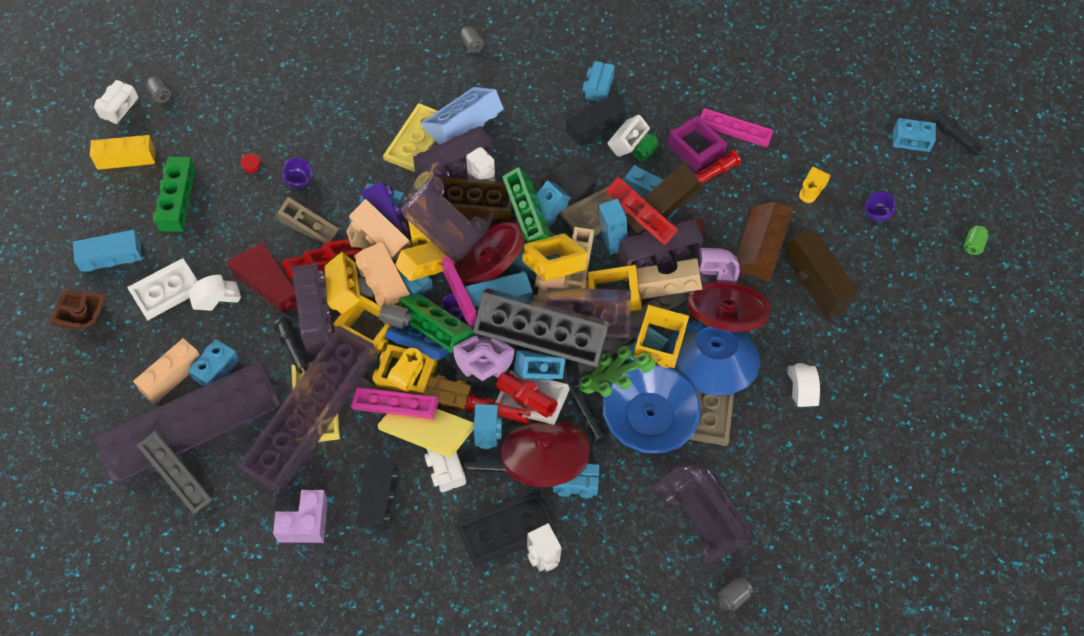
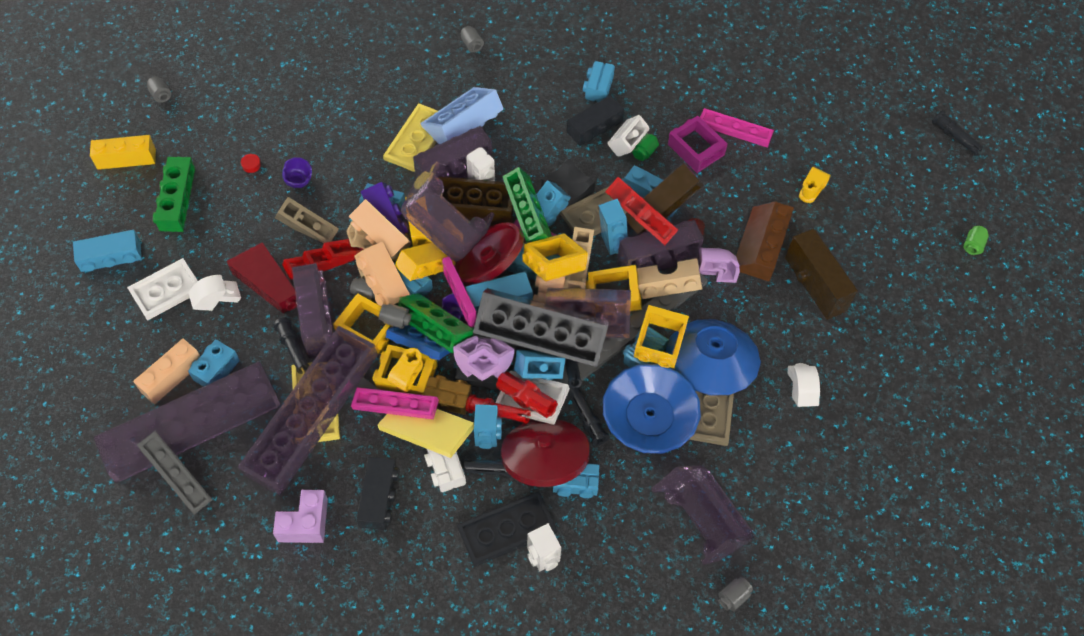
copper brick [49,289,106,330] -> none
white brick [94,80,138,124] -> none
yellow brick [324,252,361,314] -> none
bright green plant [579,346,656,397] -> none
dark red dish [687,281,771,332] -> none
red pin [695,150,741,183] -> none
dark purple hair [865,191,896,222] -> none
dark azure brick [893,118,936,152] -> none

